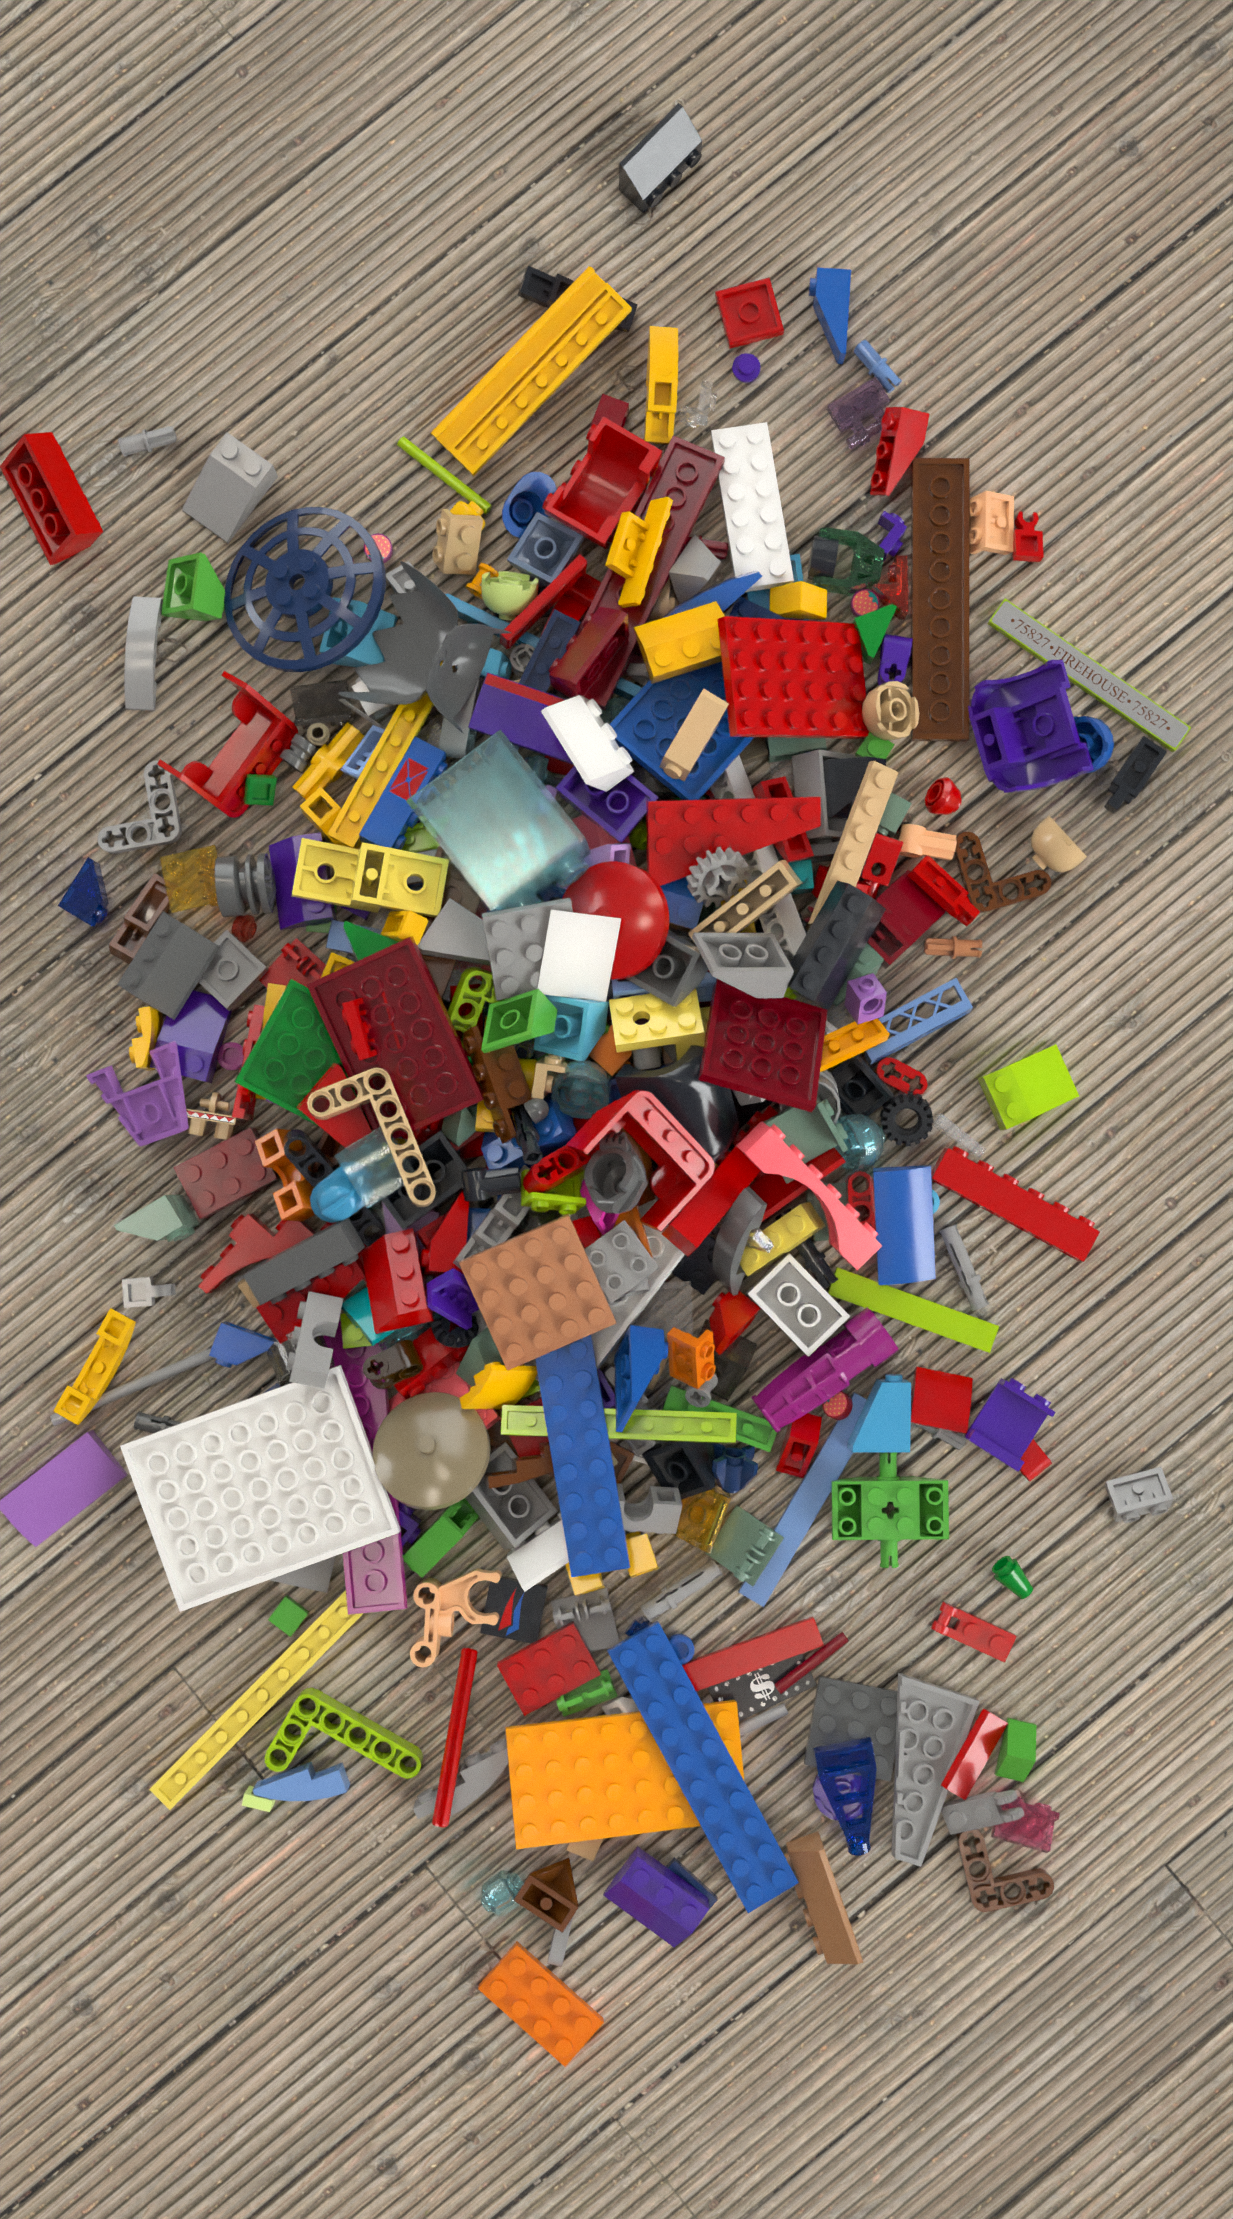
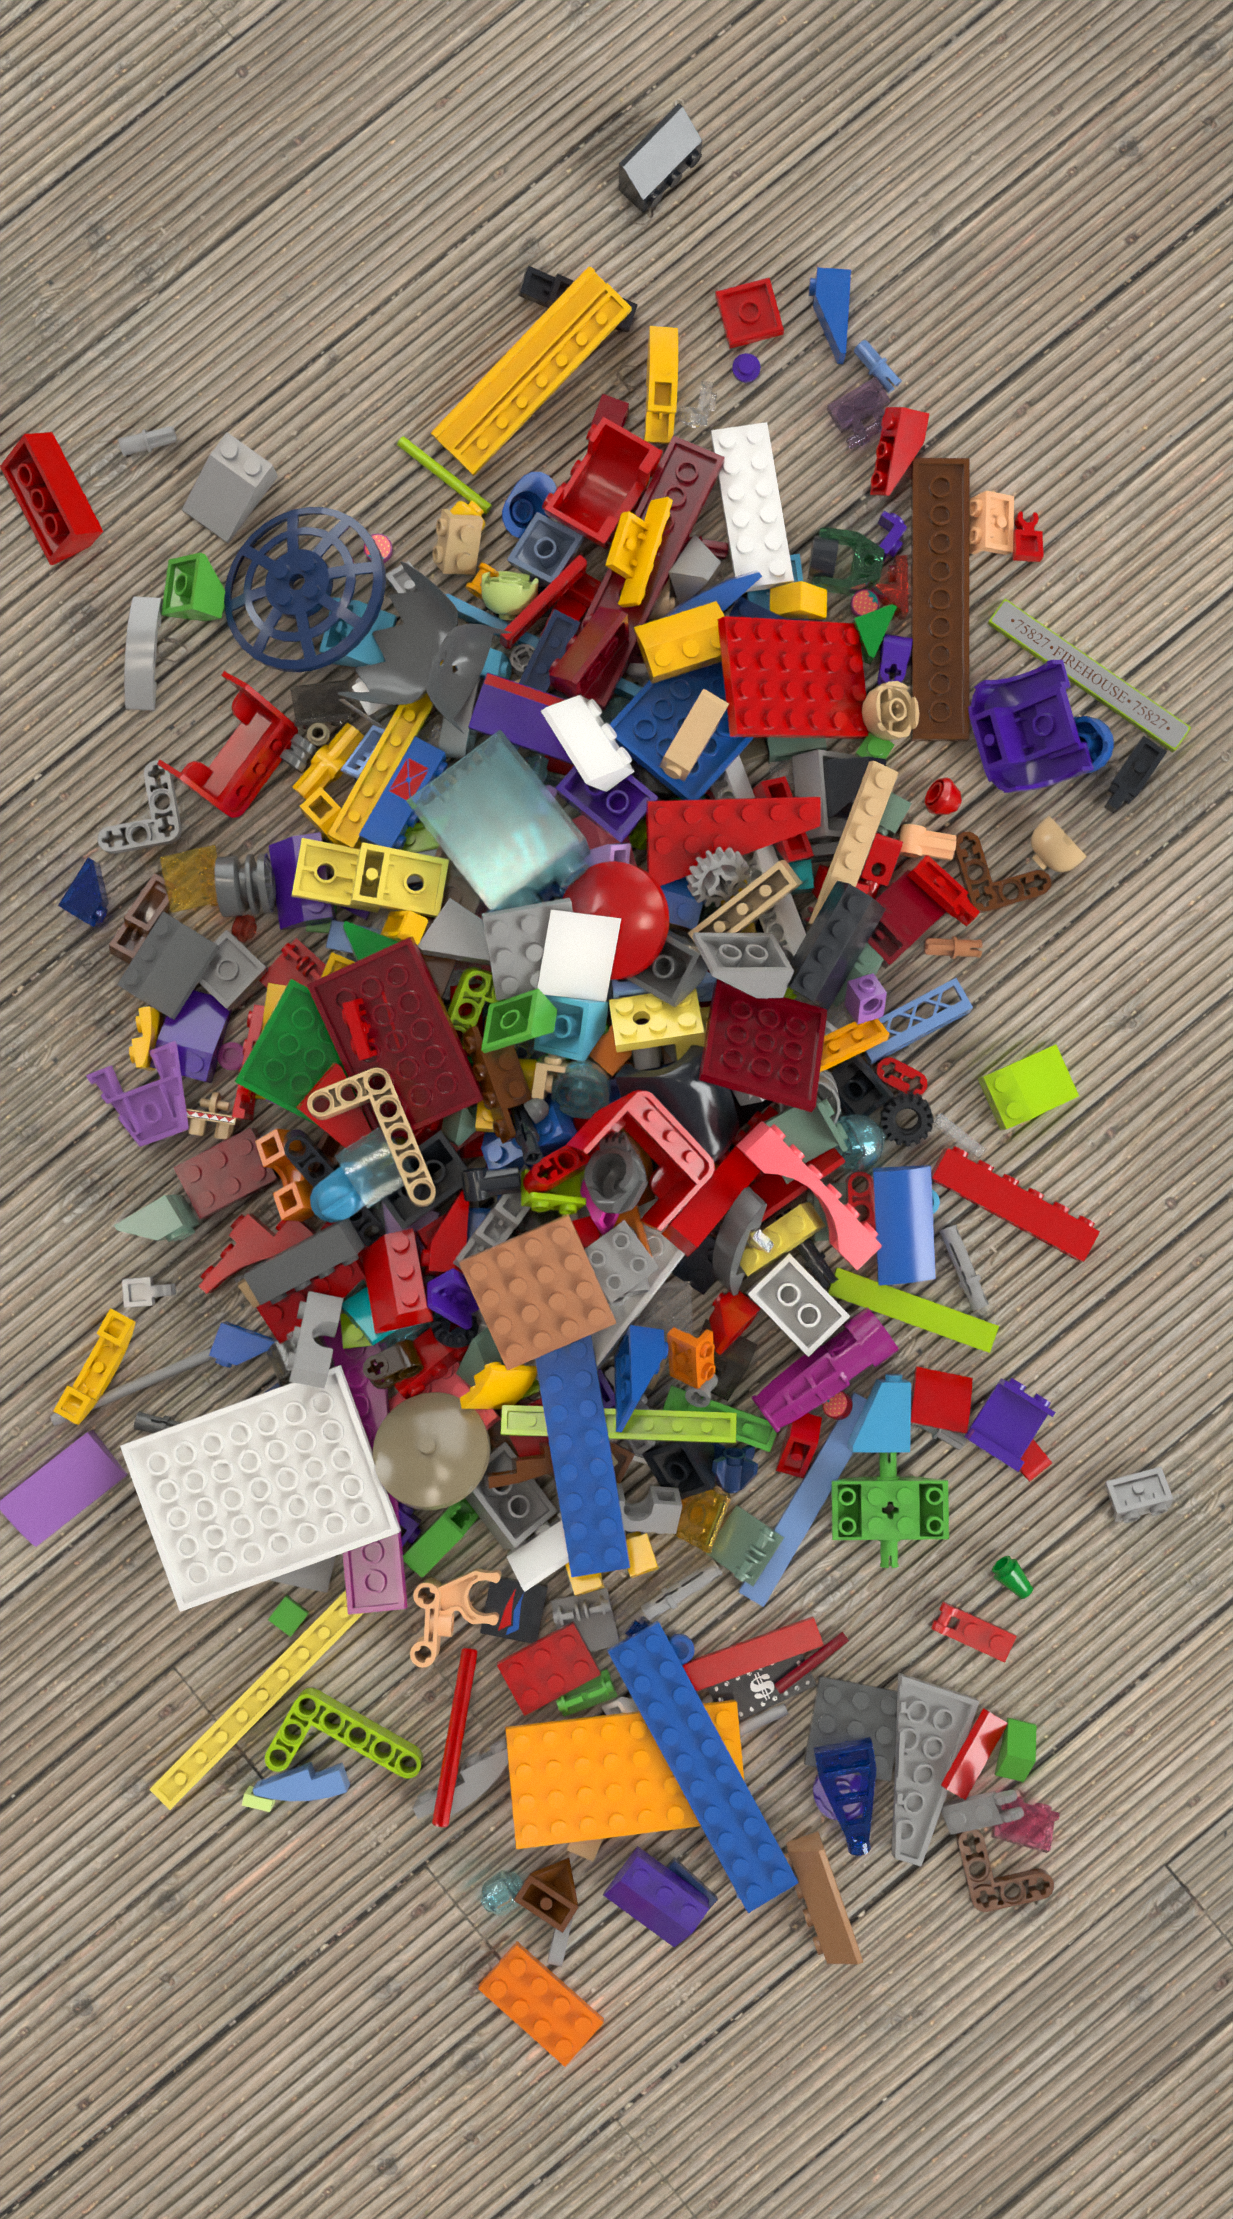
green tile [243,774,277,806] -> none

